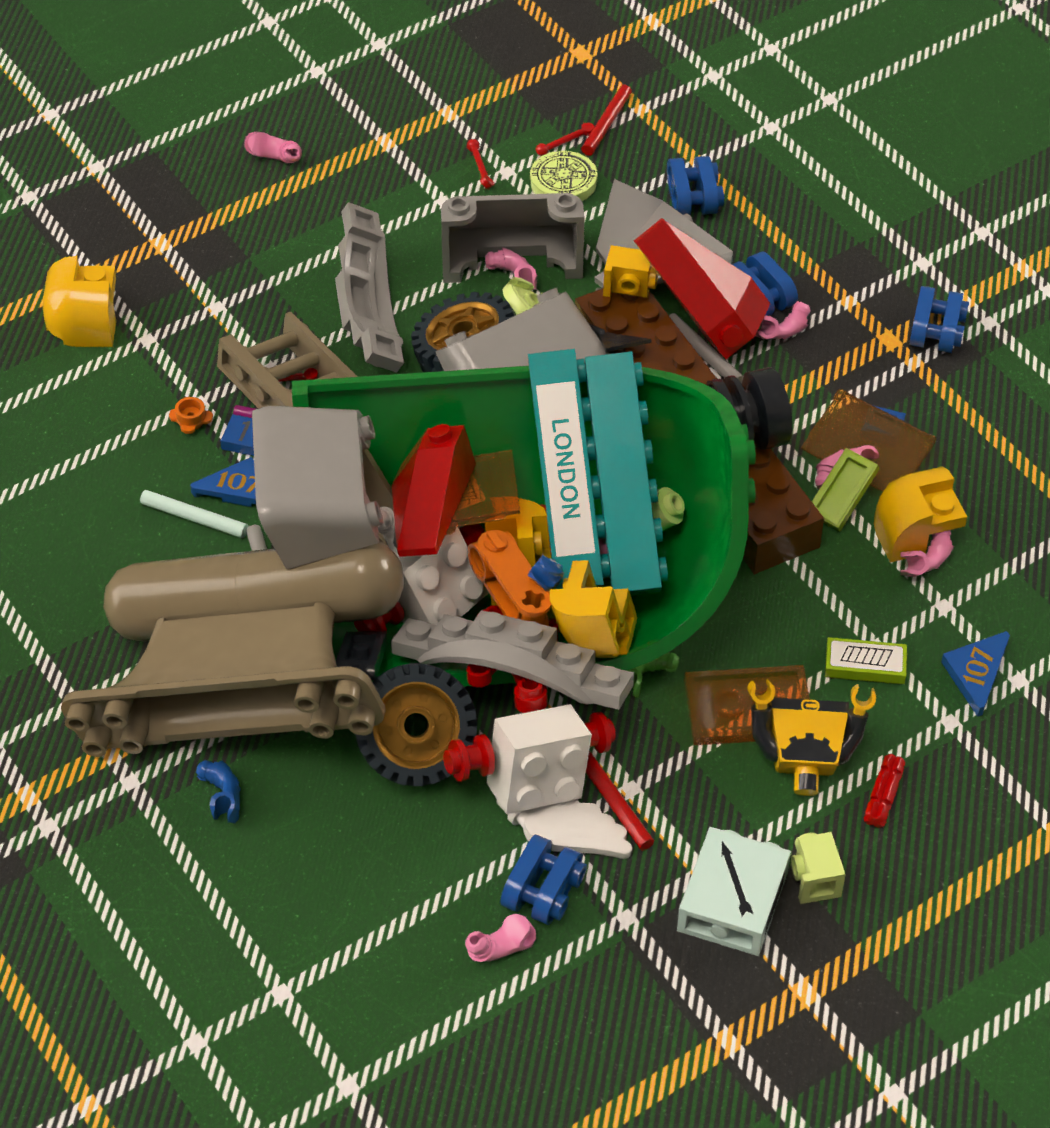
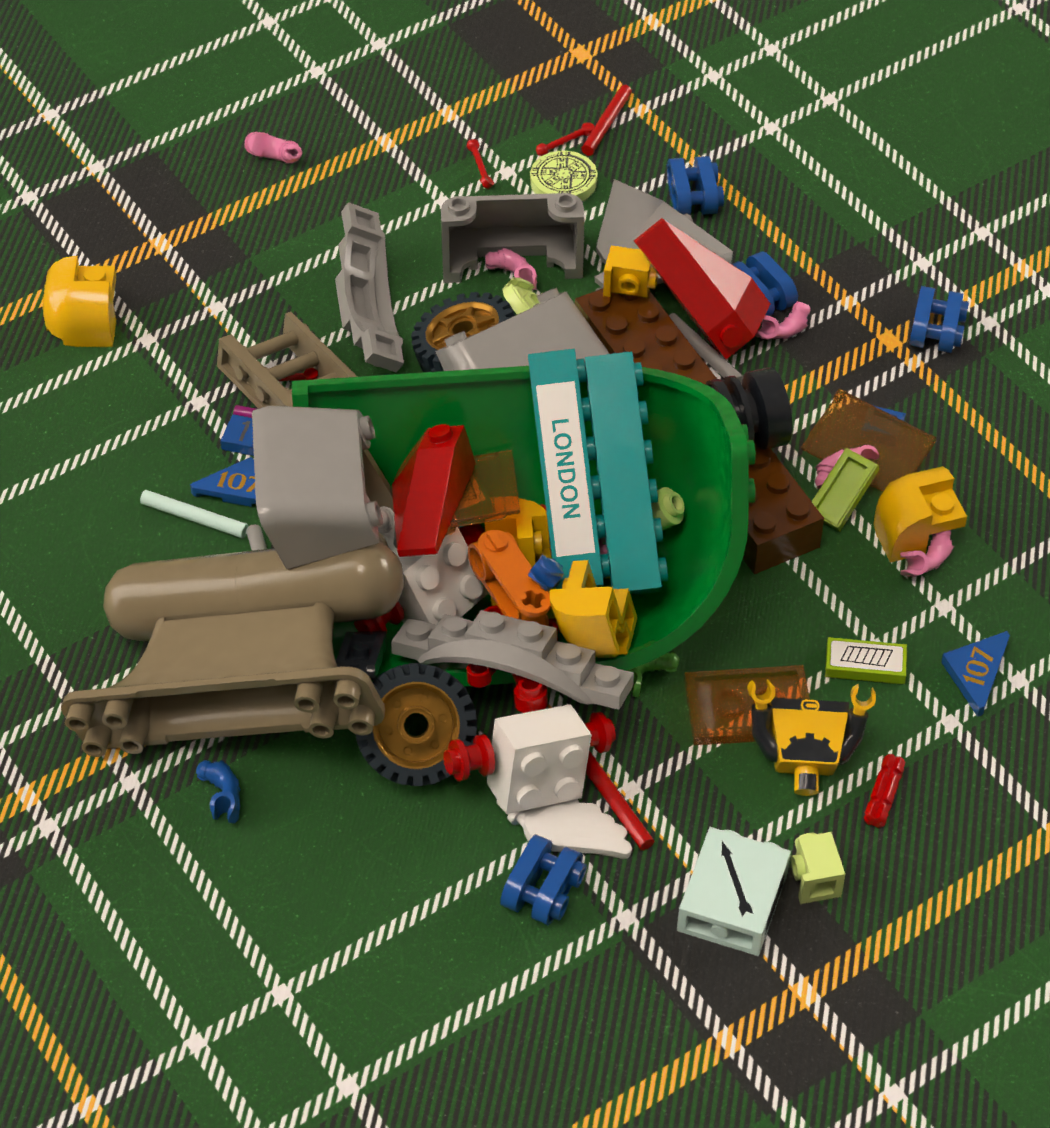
orange plate [169,397,213,434] -> none
bright pink piece [465,914,536,962] -> none
black piece [589,323,651,352] -> none

